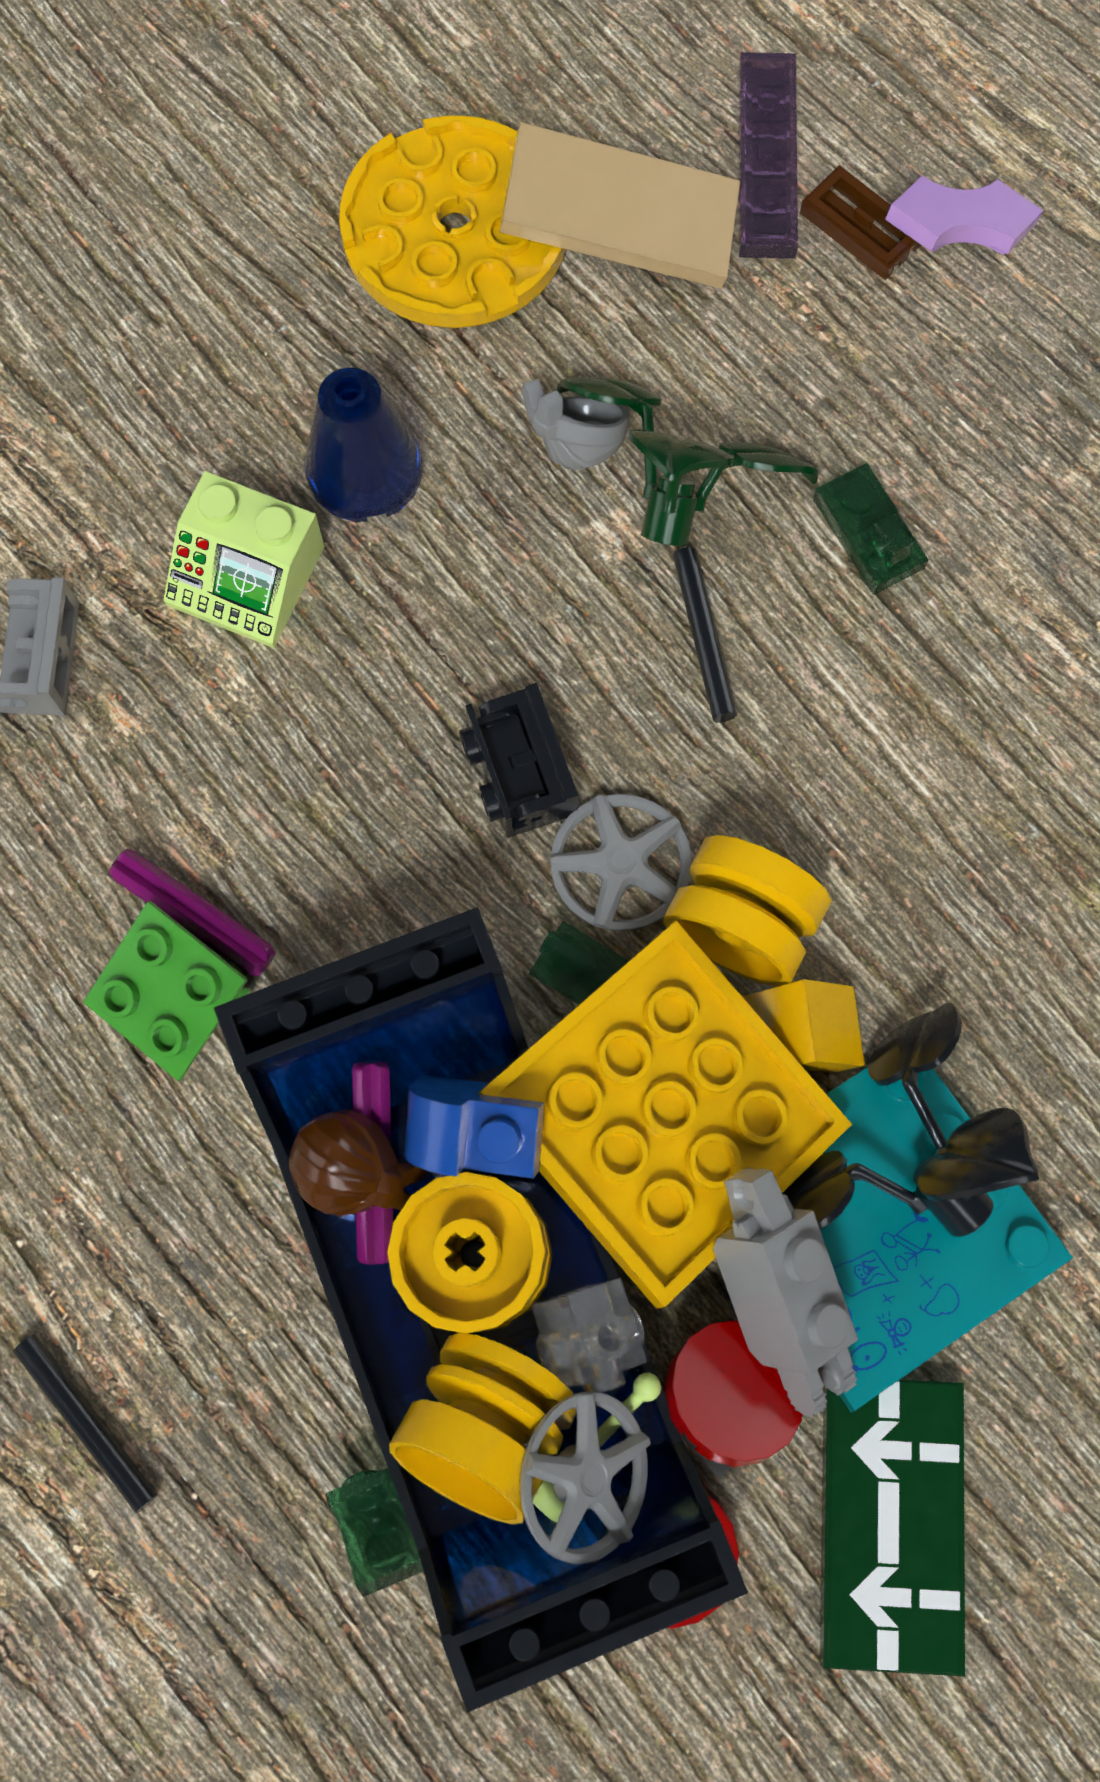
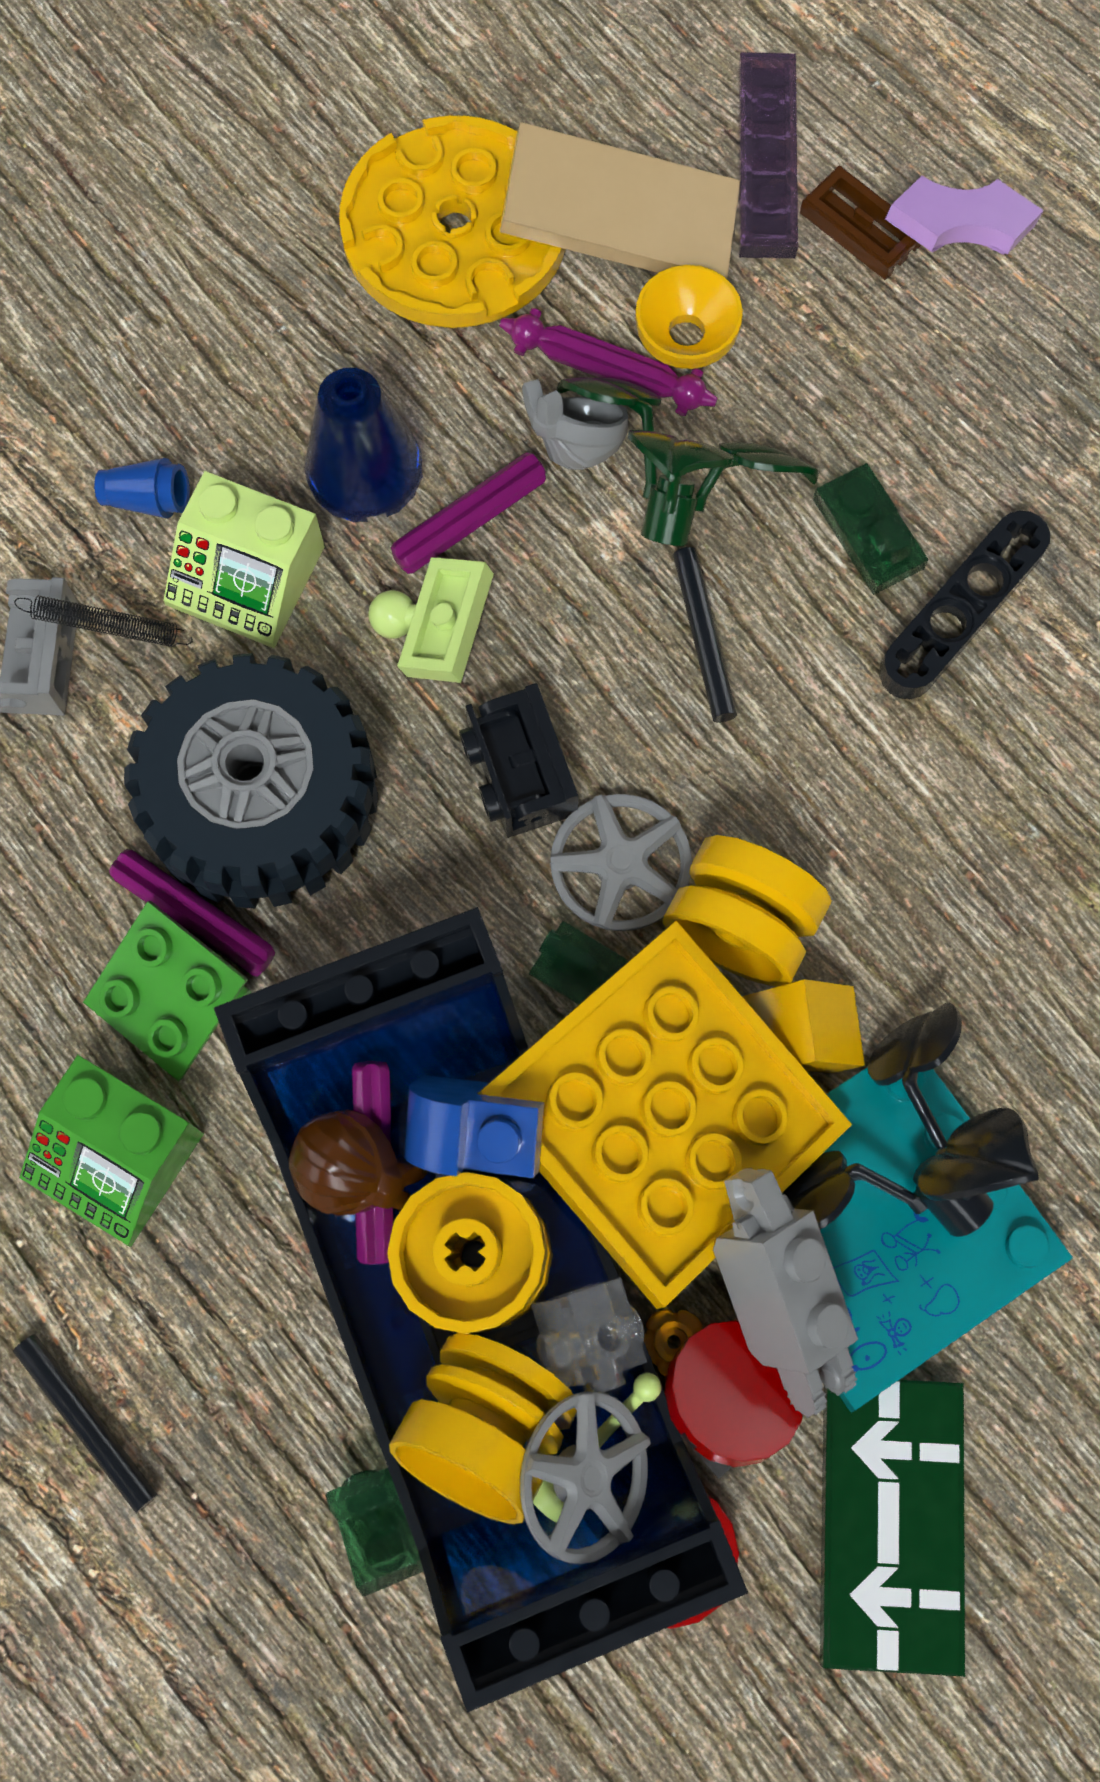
none -> black piece [14,595,193,647]
none -> bright green slope [19,1055,204,1247]
none -> blue cone [94,458,190,519]
none -> black wheel [124,653,378,909]
none -> yellowish green plate [368,557,494,683]
none -> magenta axle [391,452,546,574]
none -> magenta wheel [499,308,718,416]
none -> yellow piece [635,265,743,369]
none -> light orange plate [642,1309,703,1376]
none -> black beam [879,510,1050,700]

